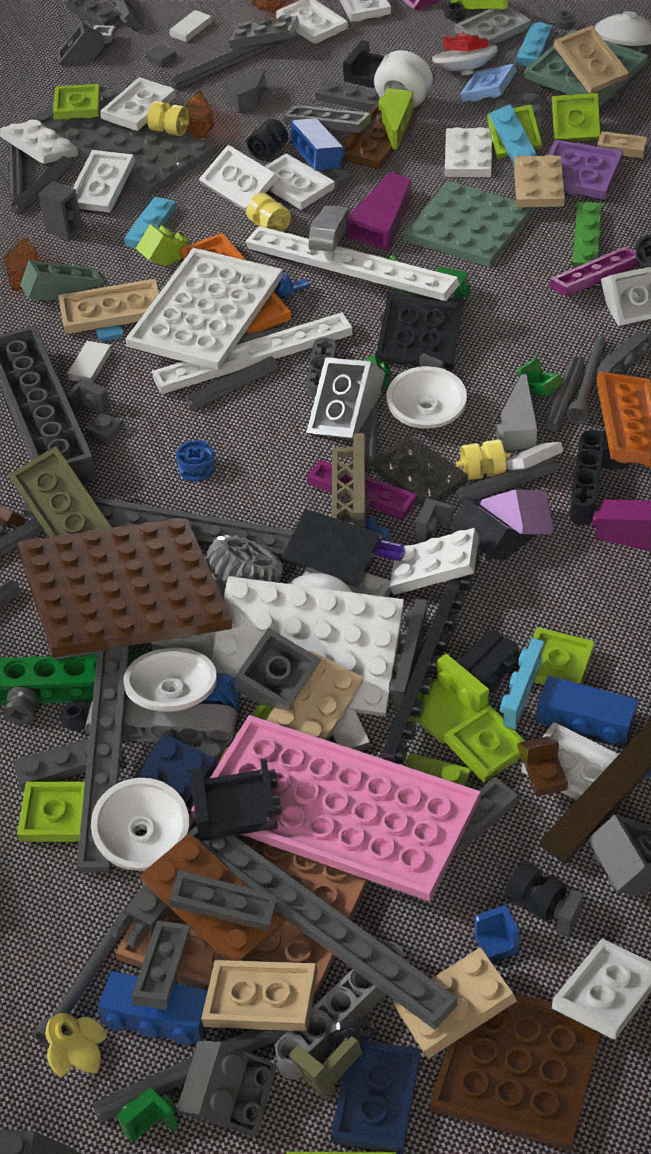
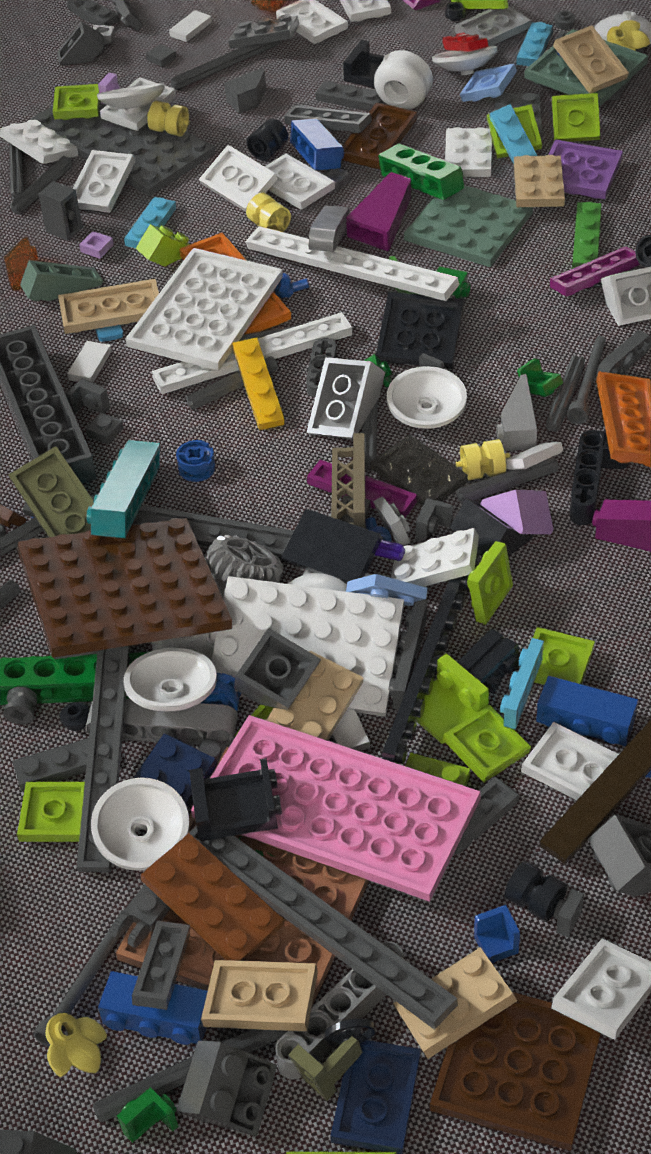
dark grey plate [169,870,278,931] -> none
clear orange slope [185,90,214,139] -> none
lime slope [378,88,414,150] -> none
reddish brown slope [517,736,568,797] -> none
tan plate [597,131,647,158] -> none
none -> lavender plate [79,231,114,259]
none -> teal brick [86,440,160,538]
none -> white dish [97,83,165,113]
none -> lavender plate [98,73,120,105]
none -> yellow plate [232,337,284,430]
none -> light blue plate [346,574,427,606]
none -> light grey plate [373,496,410,546]
none -> green brick [378,143,464,200]
none -> lime plate [467,541,513,624]
none -> light yellow plate [607,20,650,51]

